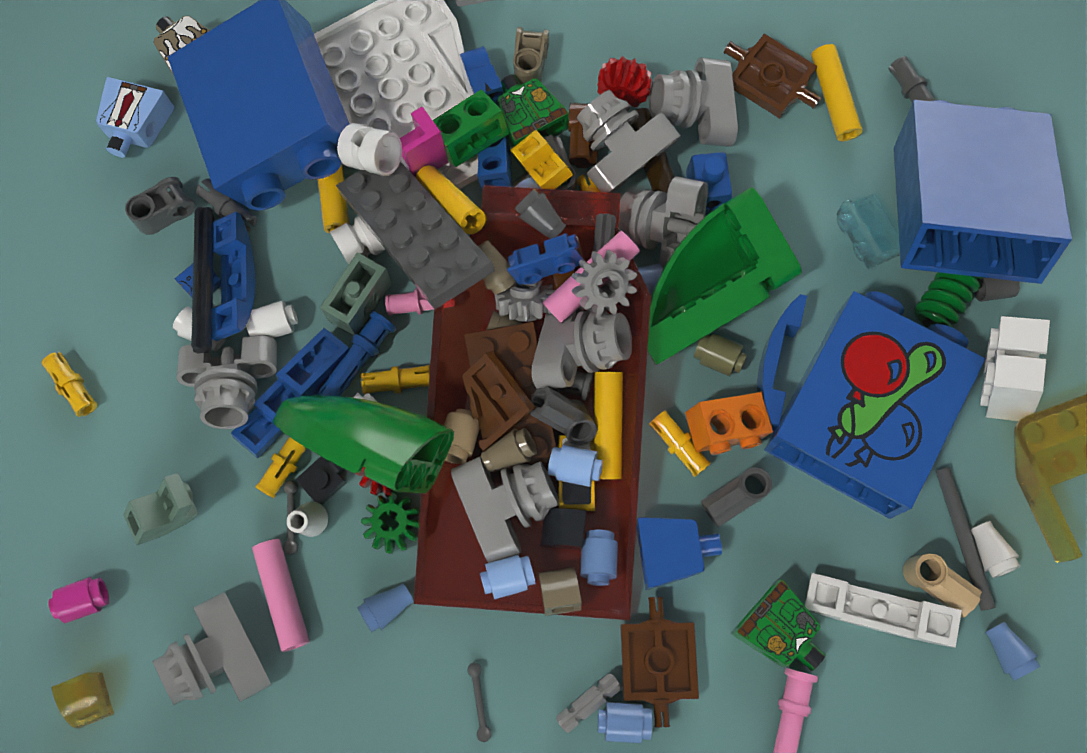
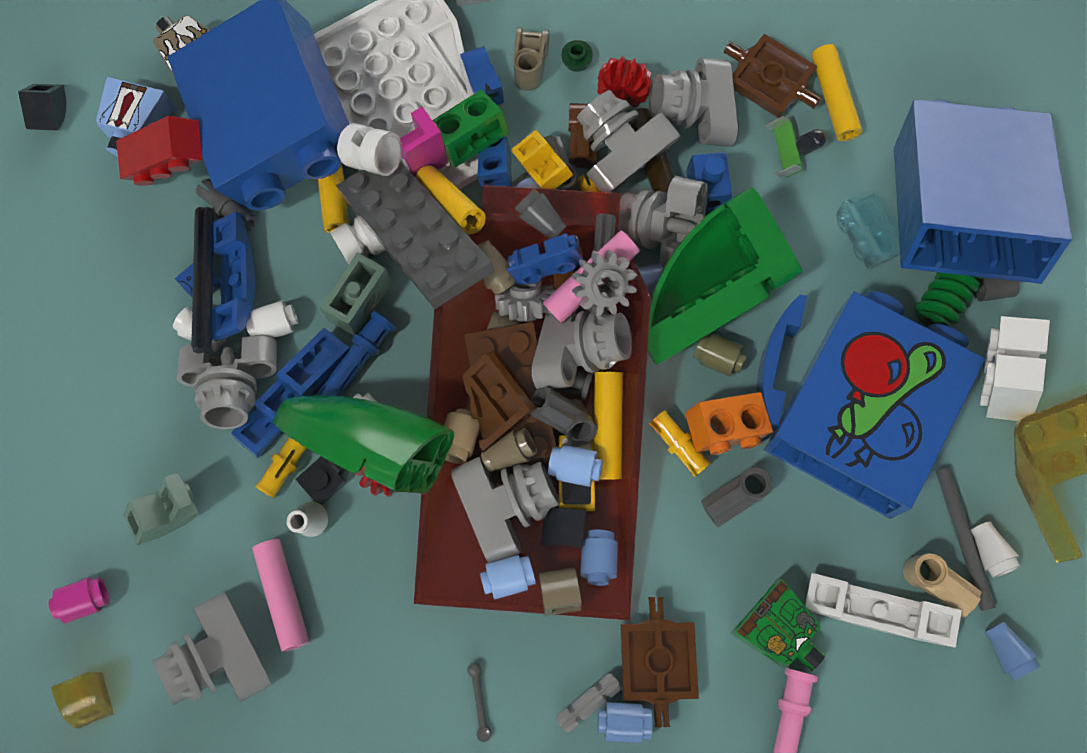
yellow pin [41,352,97,417] -> none
dark grey piece [125,177,196,235] -> none
dark grey hinge [283,481,298,555] -> none
medium blue cone [357,583,414,632] -> none
yellow pin [361,365,432,395] -> none
green gear [361,492,423,554] -> none
bright pink axle [385,288,453,316] -> none
torso [497,75,569,148] -> none
blue torso [635,518,722,590] -> none
dark grey pin [888,56,935,102] -> none
none -> black brick [18,84,66,131]
none -> red brick [116,116,203,186]
none -> dark green plate [561,40,593,72]
none -> piece [764,116,826,178]

